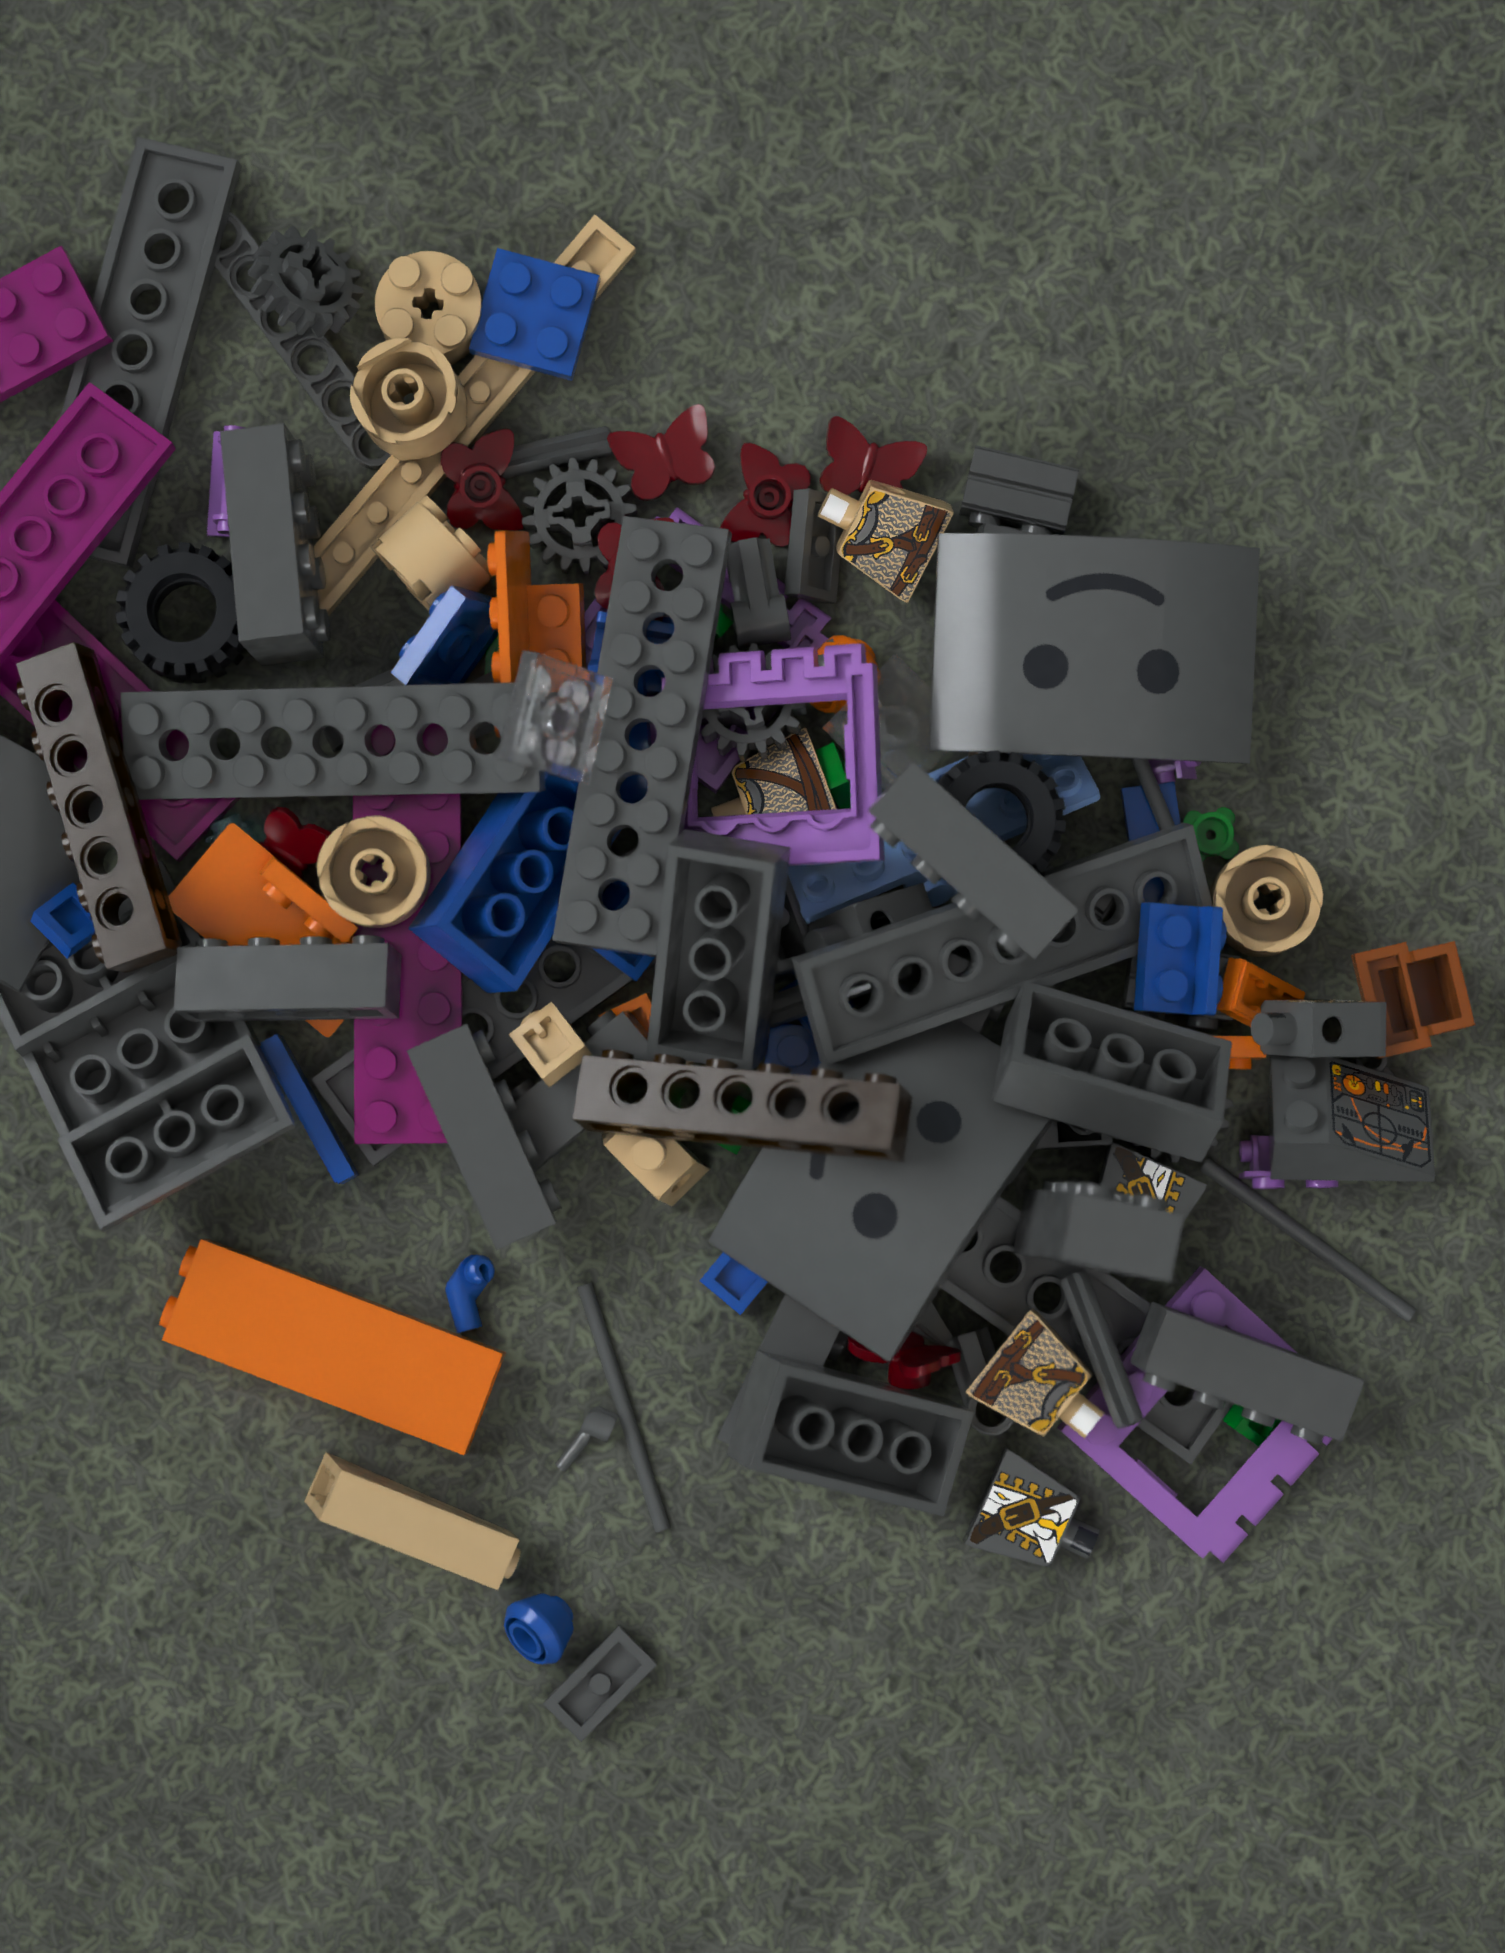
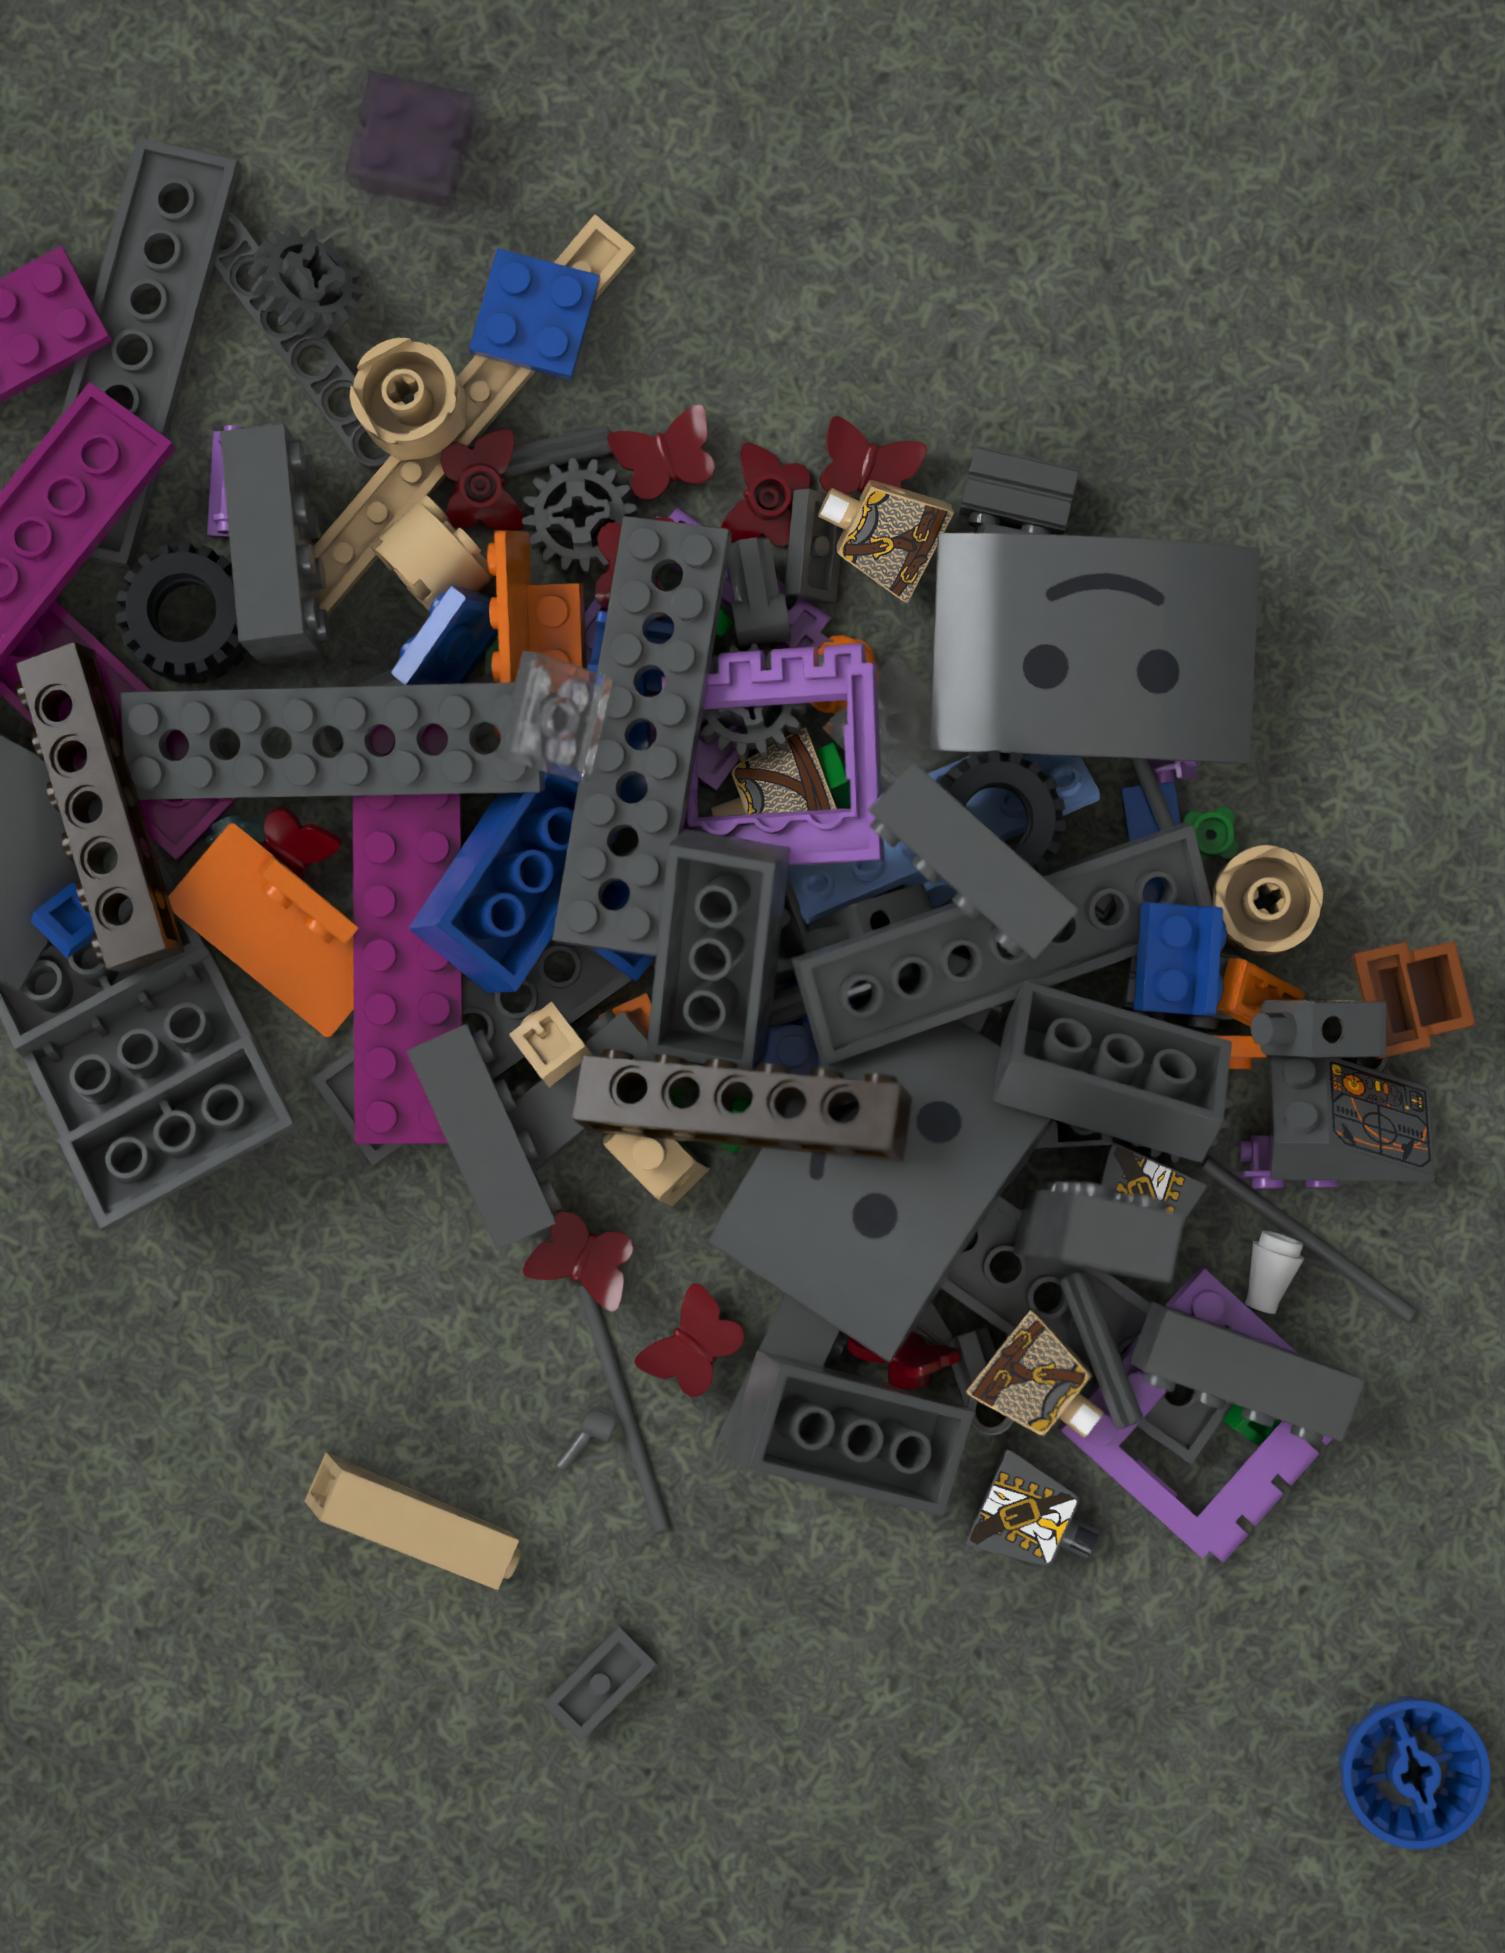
orange brick [159,1239,506,1455] -> none
dark grey brick [174,935,402,1022] -> none
blue tile [260,1034,359,1184] -> none
tan brick [317,816,431,928] -> none
tan brick [375,251,482,365] -> none
blue arm [445,1255,495,1334] -> none
blue cone [504,1593,574,1664] -> none
blue plate [699,1253,768,1315] -> none
none -> clear purple piece [344,70,477,211]
none -> dark red animal [522,1211,634,1312]
none -> dark red animal [634,1283,745,1397]
none -> white cone [1245,1230,1305,1314]
none -> blue gear [1338,1696,1491,1849]

